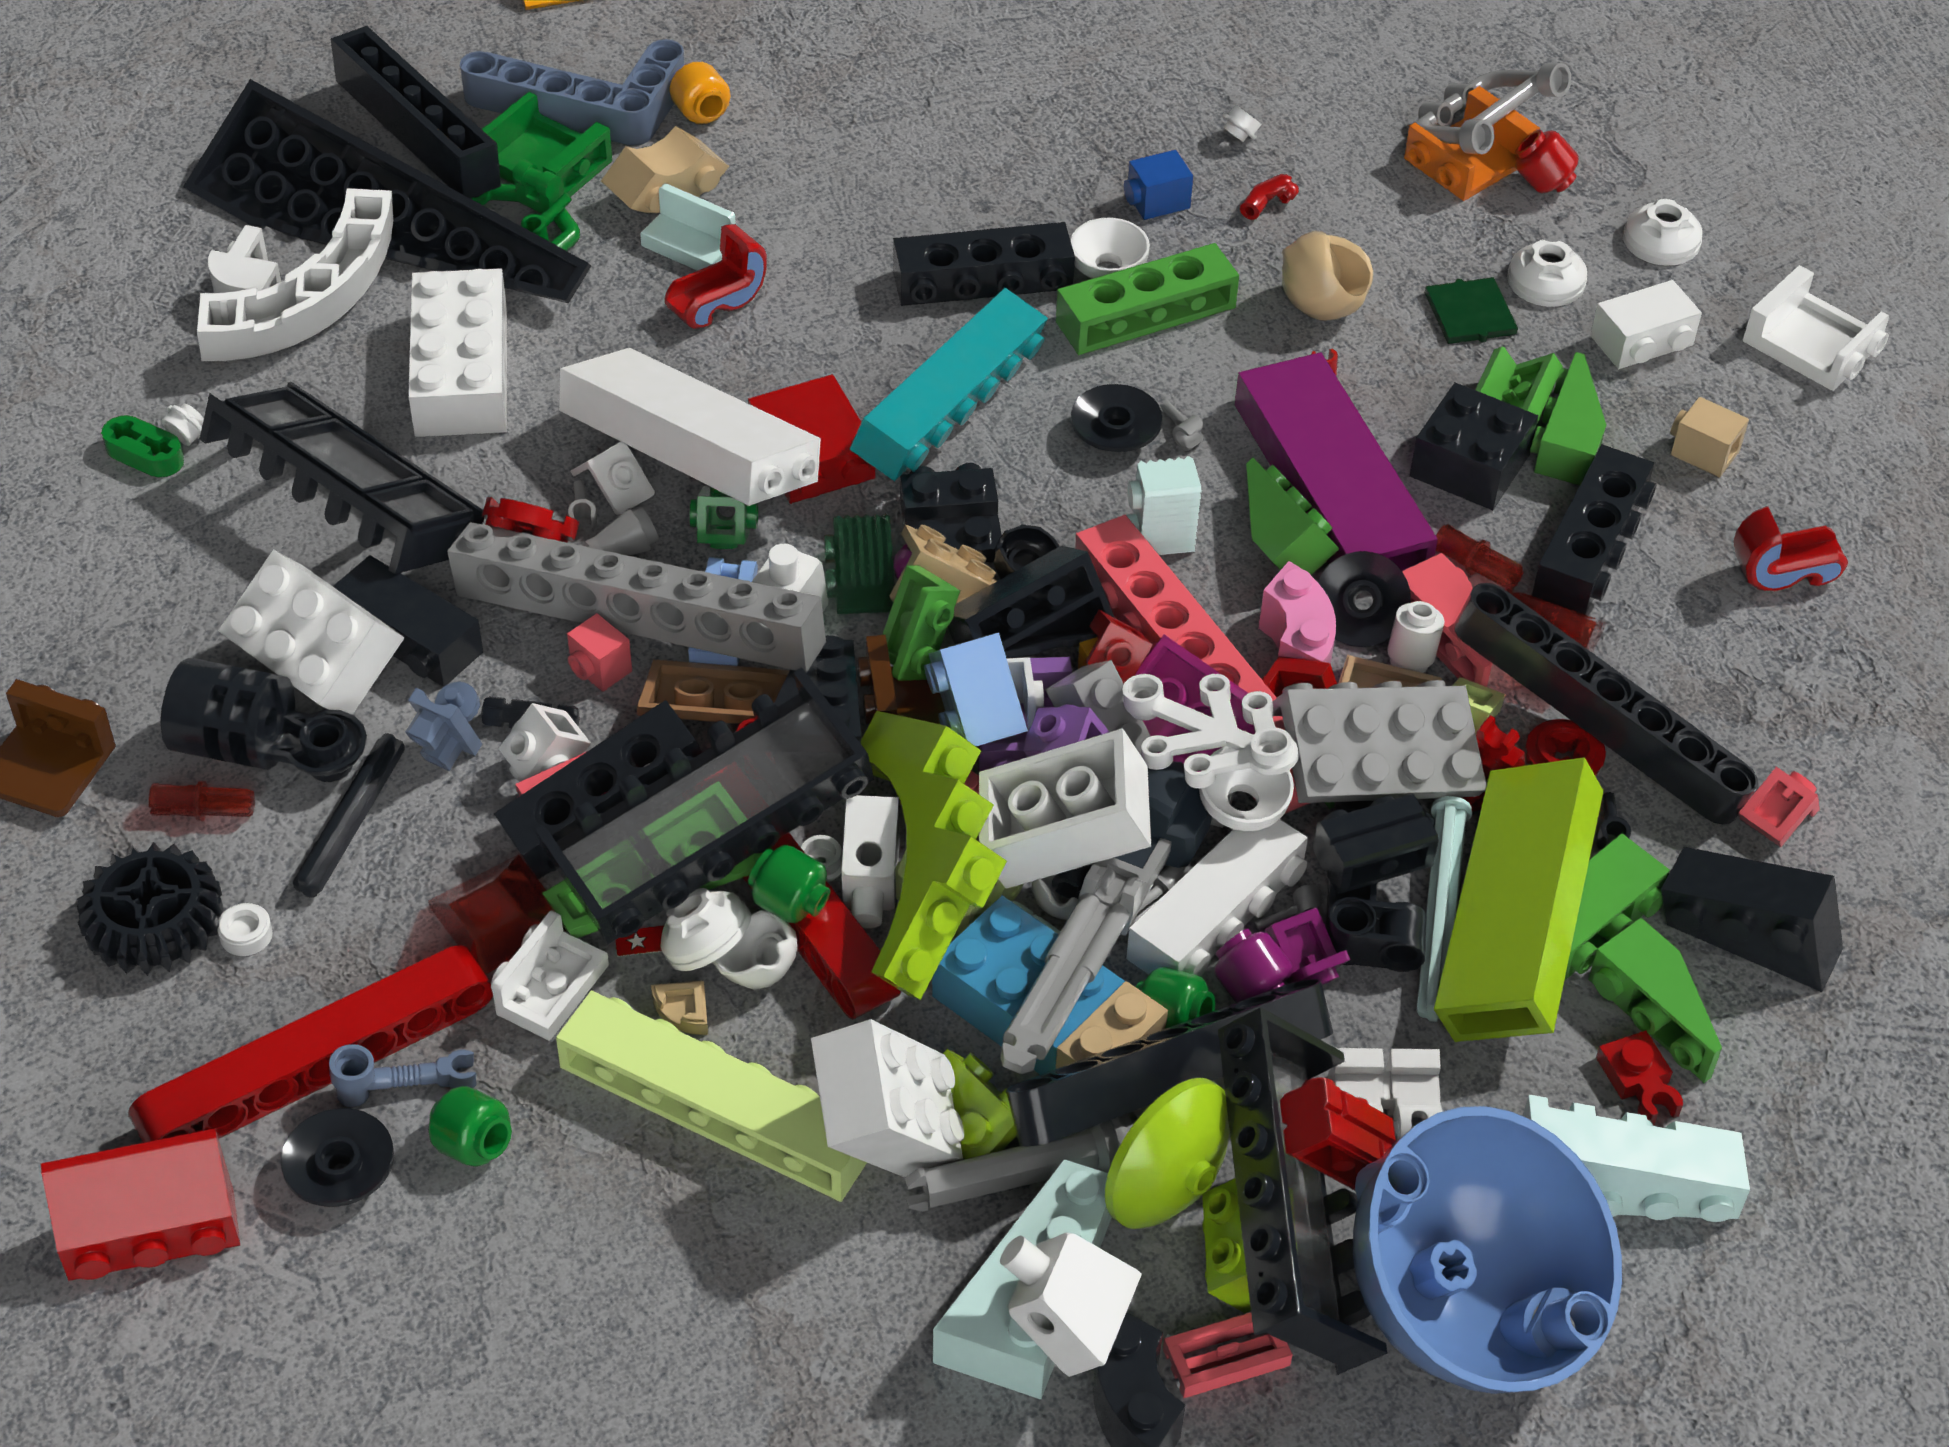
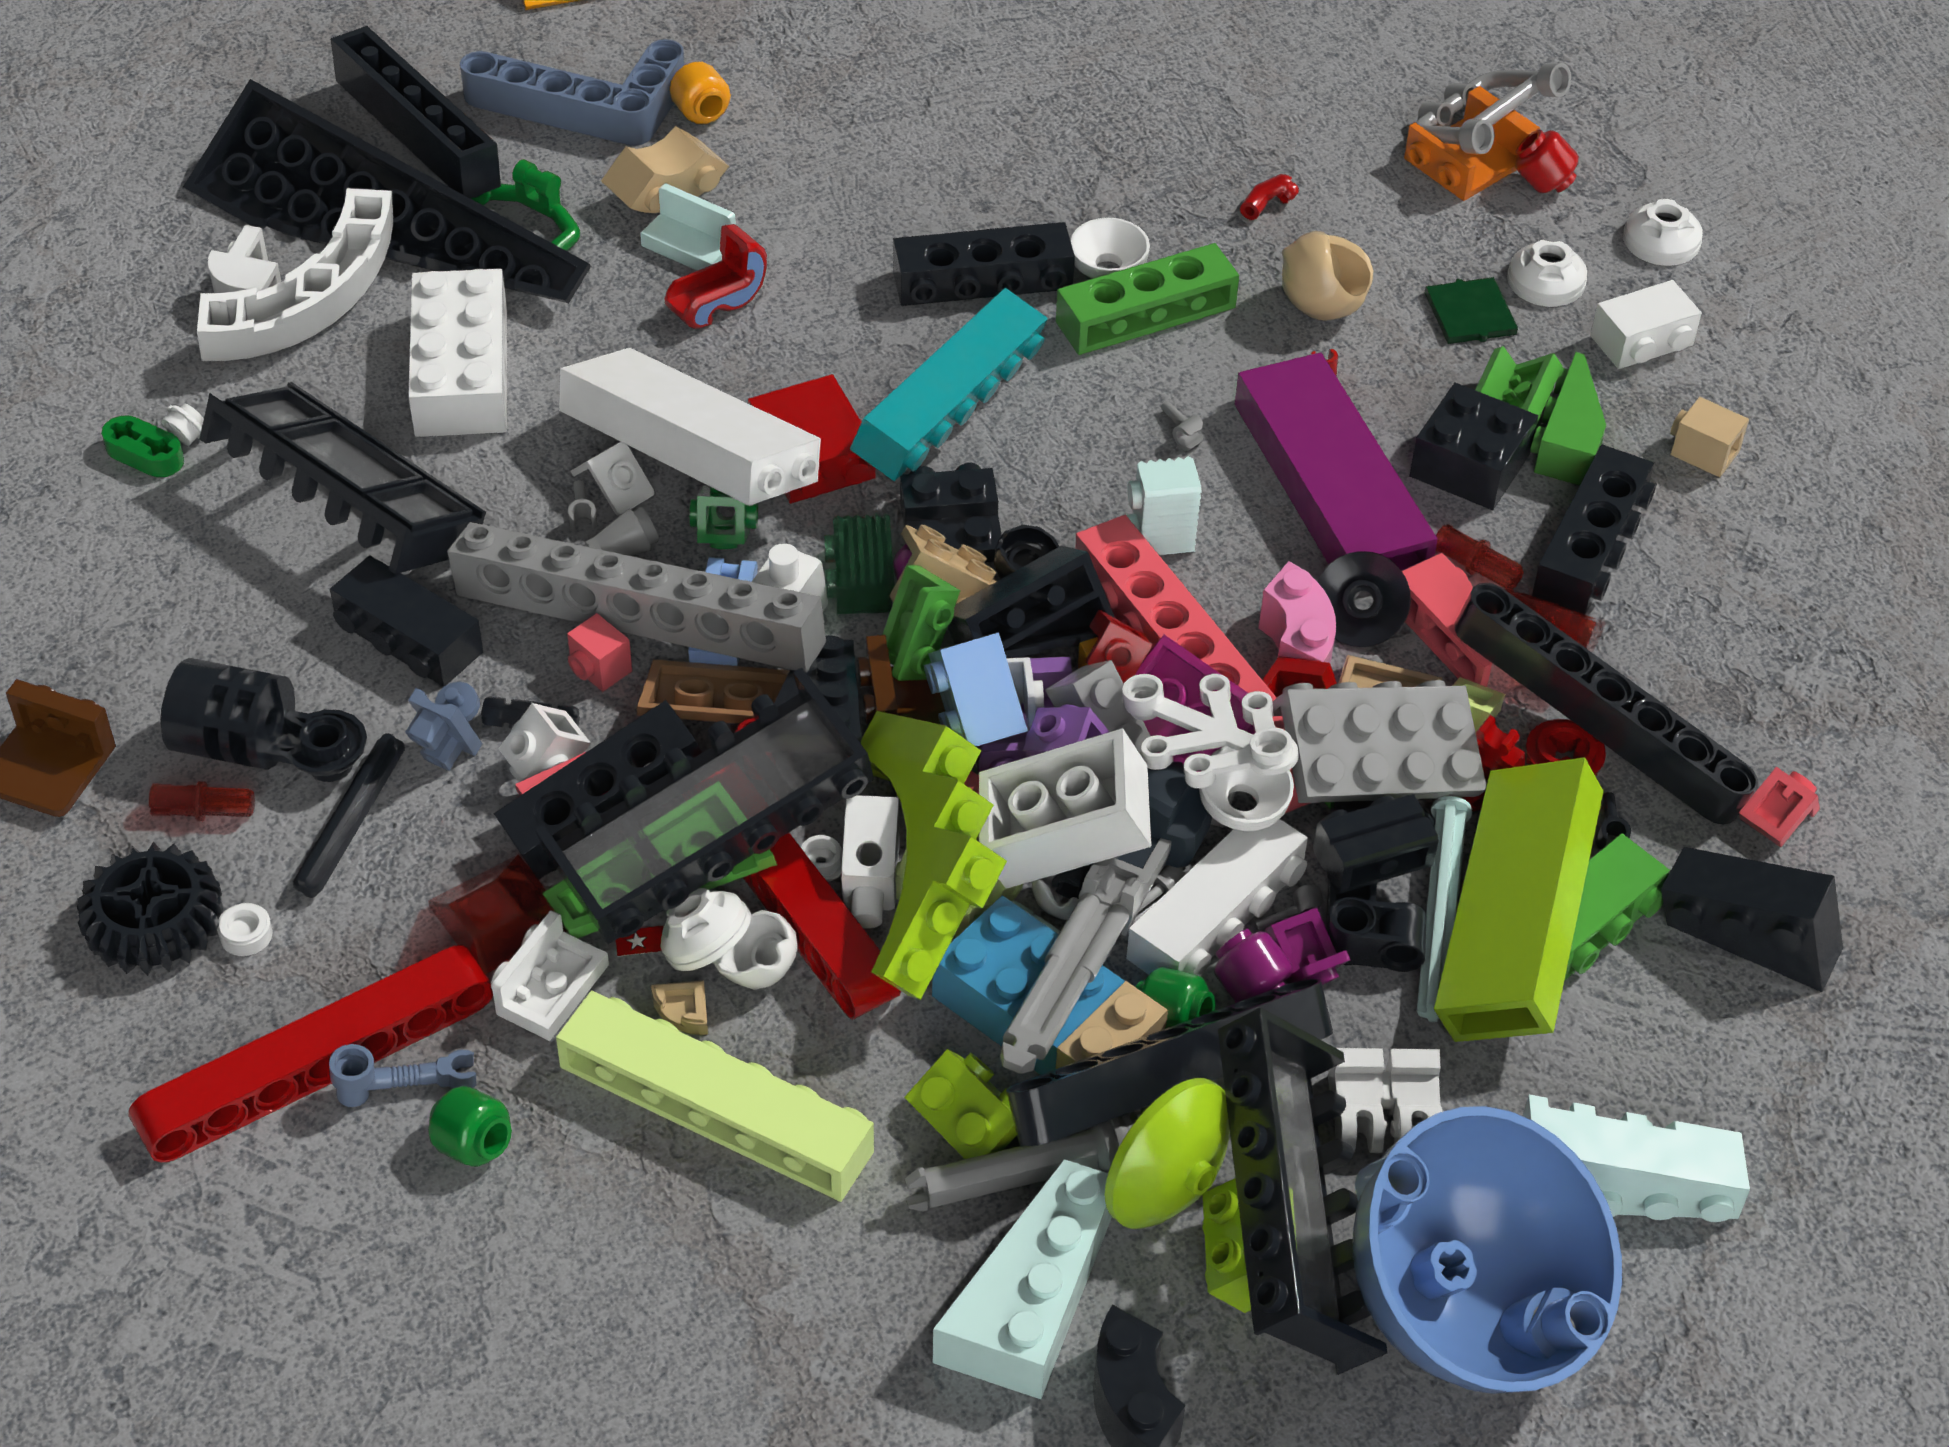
slope [40,1128,241,1281] -> none
white brick [218,549,405,715] -> none
black dish [281,1108,394,1207] -> none
green panel [482,92,613,197] -> none
red plate [482,497,579,543] -> none
green hand [521,193,572,241] -> none
green head [748,845,831,923] -> none
white brick [811,1019,964,1177] -> none
white torso [1000,1232,1142,1377] -> none
black dish [1071,384,1162,452] -> none
blue brick [1124,150,1193,220] -> none
coral tile [1163,1312,1293,1399] -> none
white plate [1223,105,1262,142] -> none
bright green slope [1246,458,1339,575] -> none
red brick [1280,1077,1396,1190] -> none
white brick [1387,601,1445,673] -> none
bright green slope [1588,918,1722,1083] -> none
red plate [1596,1030,1683,1125] -> none
red animal [1733,506,1848,591] -> none
white panel [1743,265,1889,391] -> none

